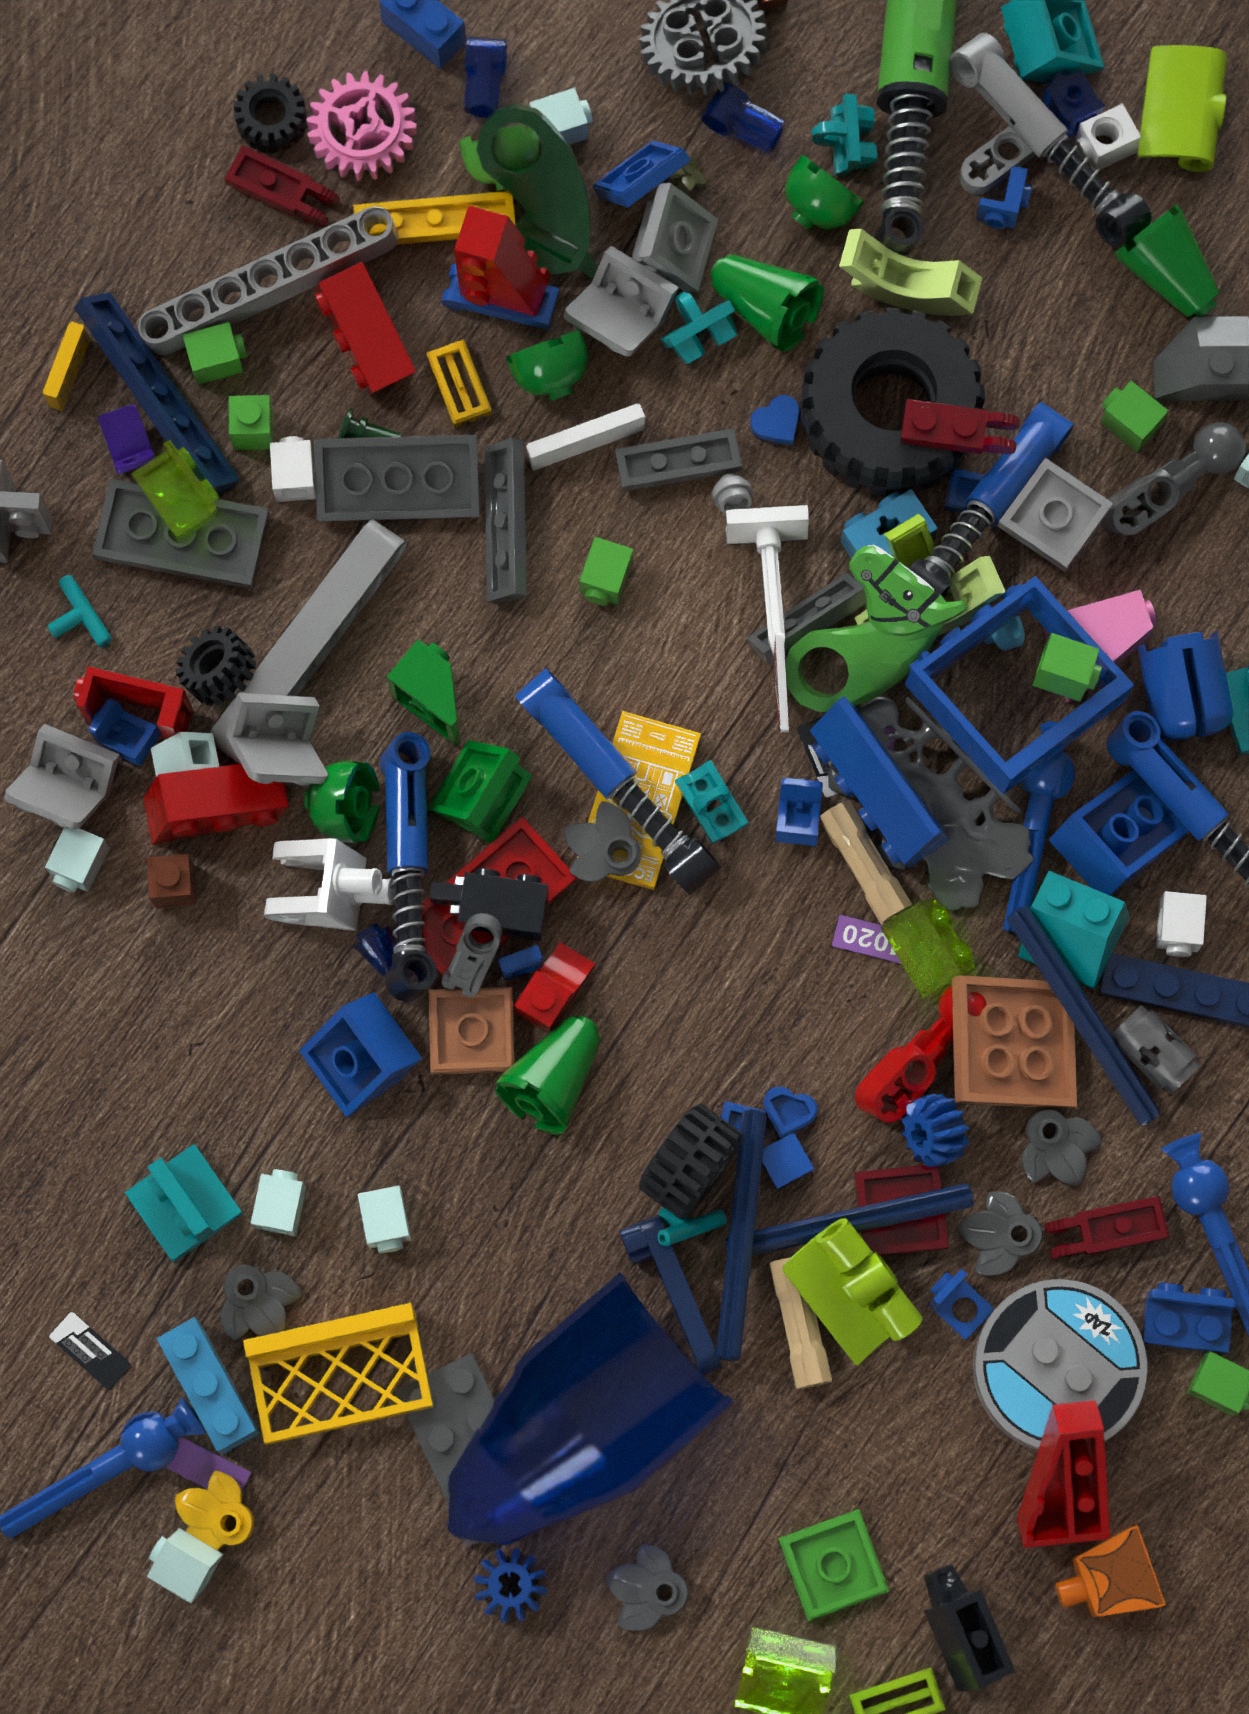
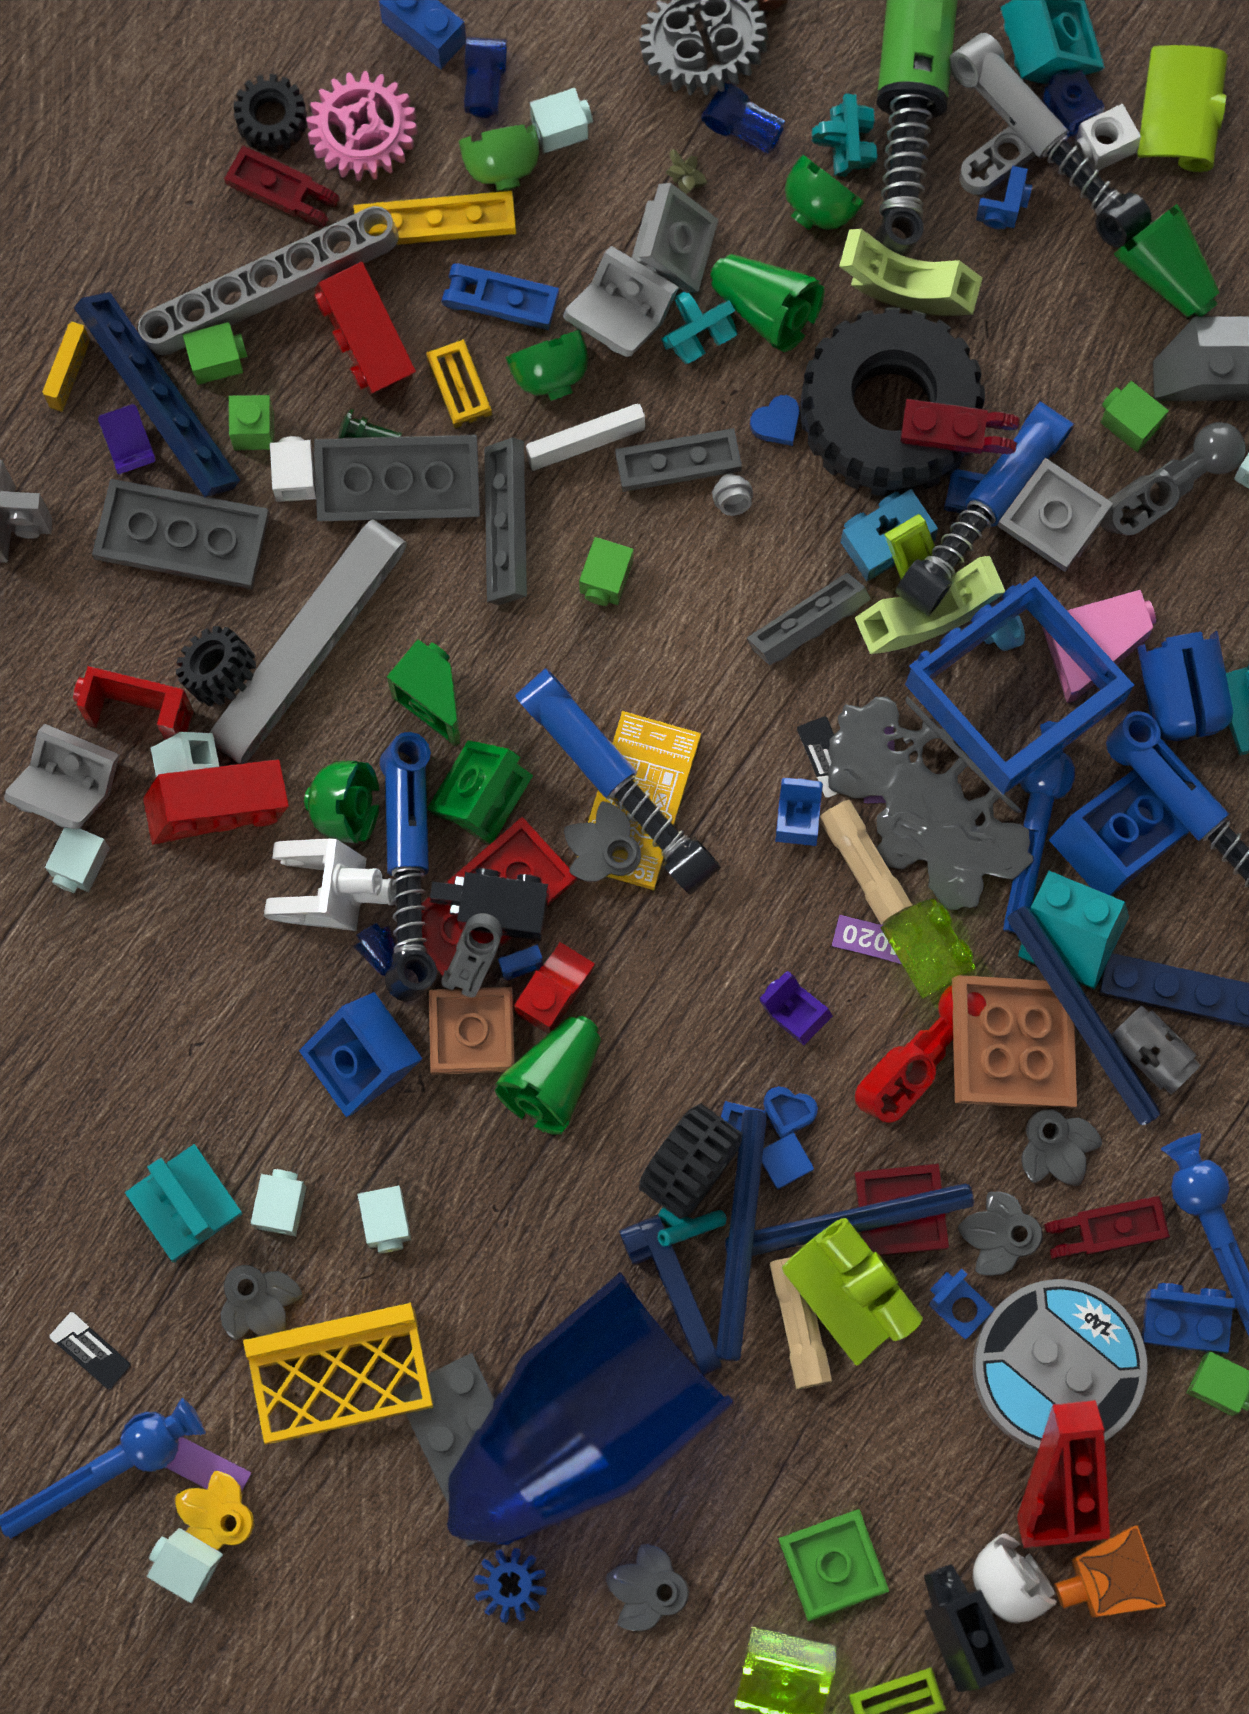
teal piece [47,575,112,648] -> none
blue bracket [89,698,161,766] -> none
clear neon green bracket [132,440,219,542] -> none
copper brick [147,854,197,908] -> none
dark azure brick [156,1317,261,1455] -> none
light grey bracket [226,693,328,786] -> none
red wedge [454,205,551,317] -> none
dark green animal [476,104,597,281] -> none
blue tile [592,140,691,207] -> none
teal hips [675,760,749,845] -> none
white piece [726,505,809,733] -> none
bright green animal [785,545,967,712] -> none
blue slope [810,696,950,868] -> none
blue gear [901,1094,969,1168] -> none
bright green brick [1032,633,1102,702] -> none
white brick [1156,891,1207,957] -> none
none -> dark purple bracket [760,971,833,1045]
none -> white cylinder [973,1534,1056,1623]

